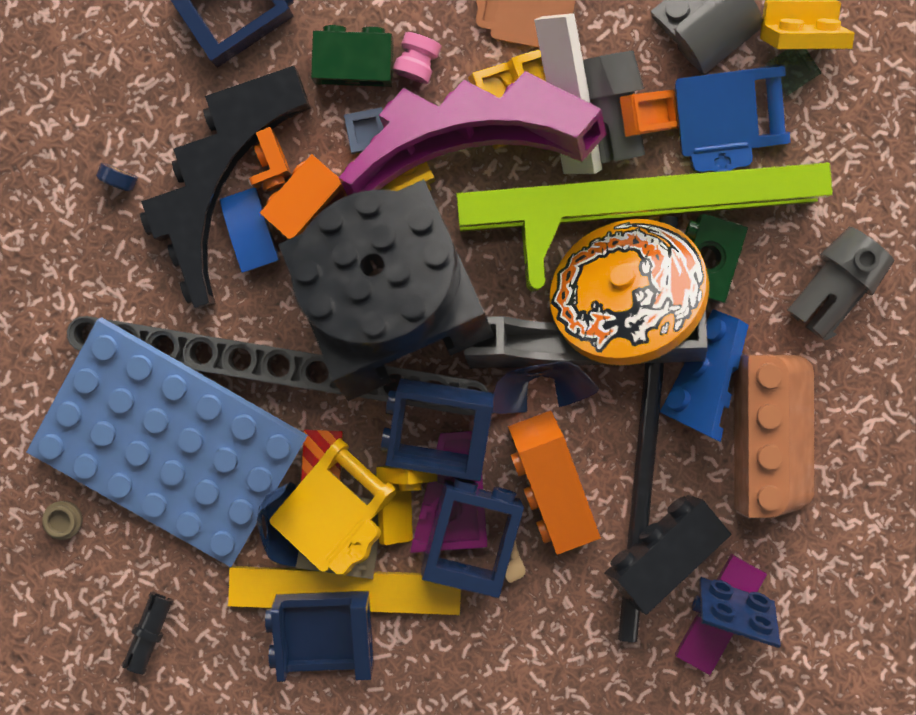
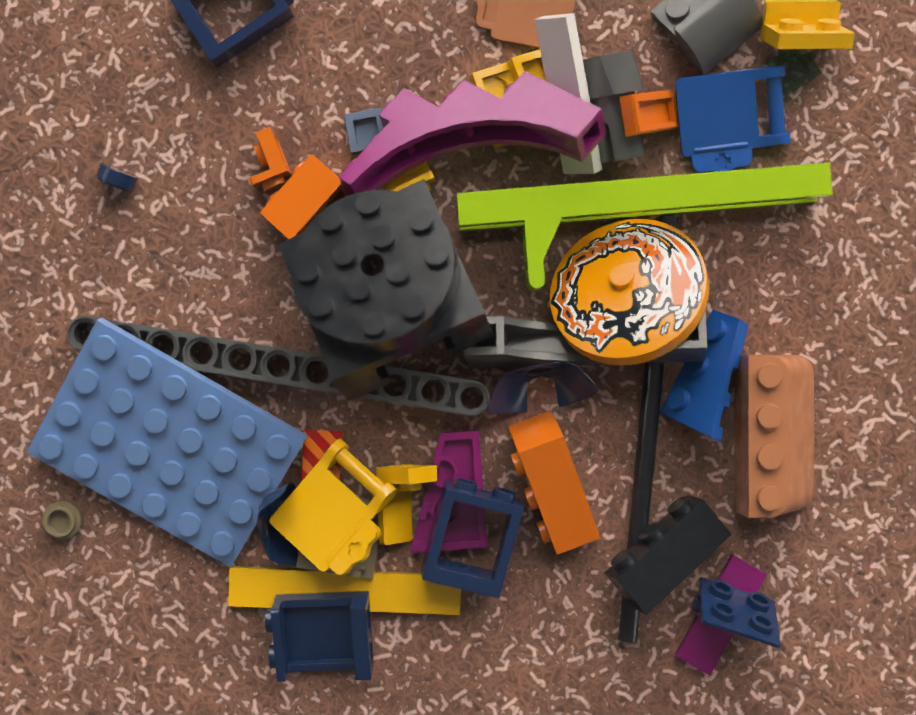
black pin [121,592,174,675] -> none
black arch [140,65,311,309] -> none
blue slope [219,187,280,273] -> none
dark green brick [311,25,394,87] -> none
dark blue window [381,378,495,481] -> none
bright pink wheel [392,32,441,84] -> none
tan hand [505,539,526,583] -> none
dark green brick [685,213,748,304] -> none
dark grey piece [787,226,895,341] -> none

